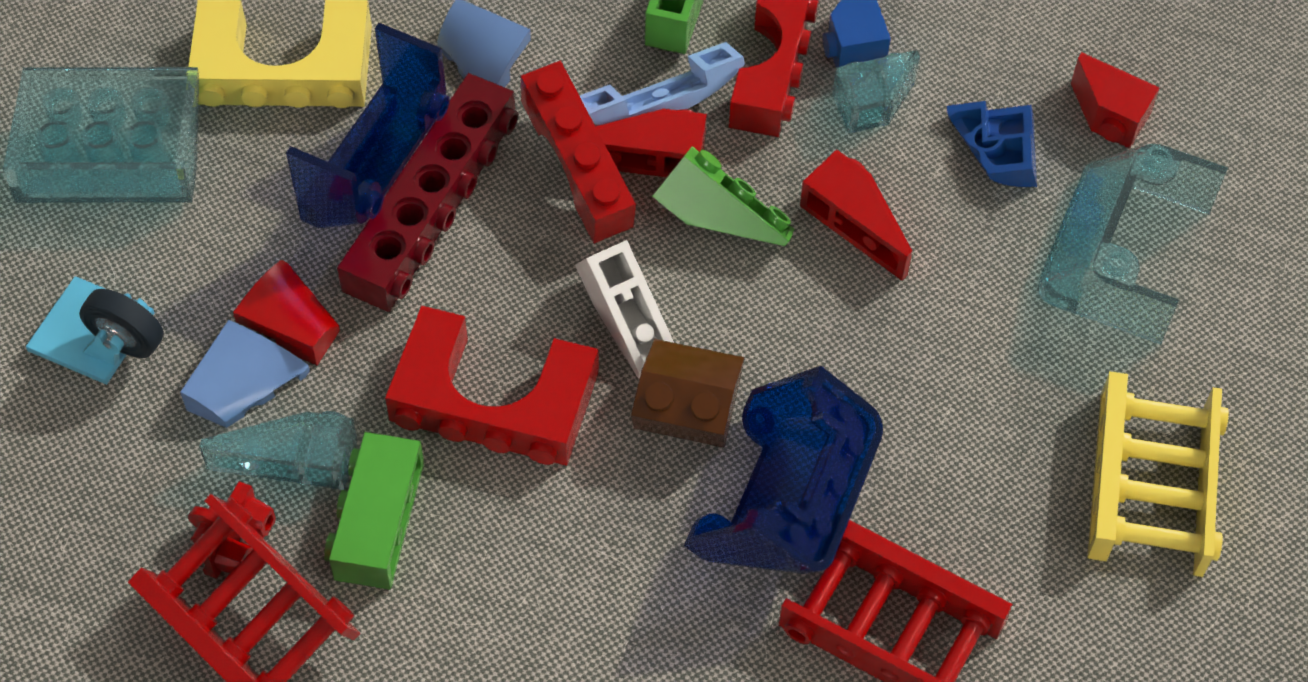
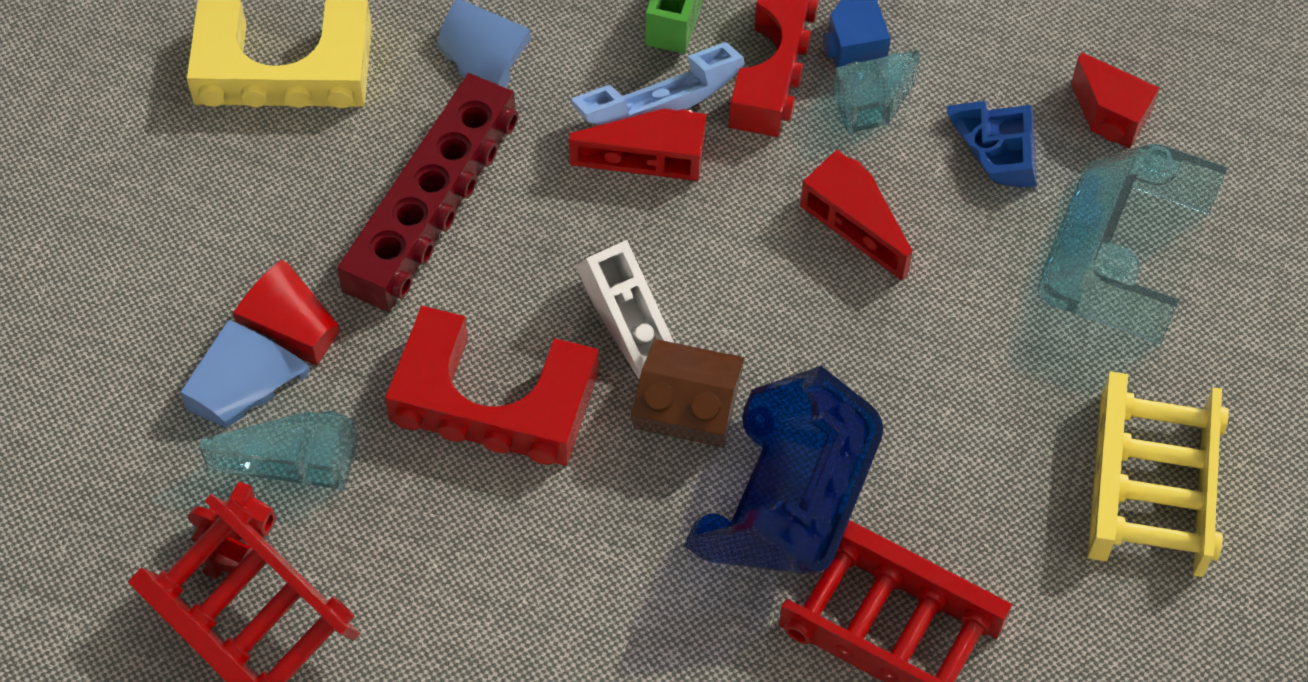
clear light blue slope [3,67,199,203] -> none
plate [26,276,164,385] -> none
clear blue windscreen [286,23,450,229] -> none
bright green brick [324,432,424,590] -> none
red arch [521,60,636,244] -> none
bright green slope [652,146,795,246] -> none

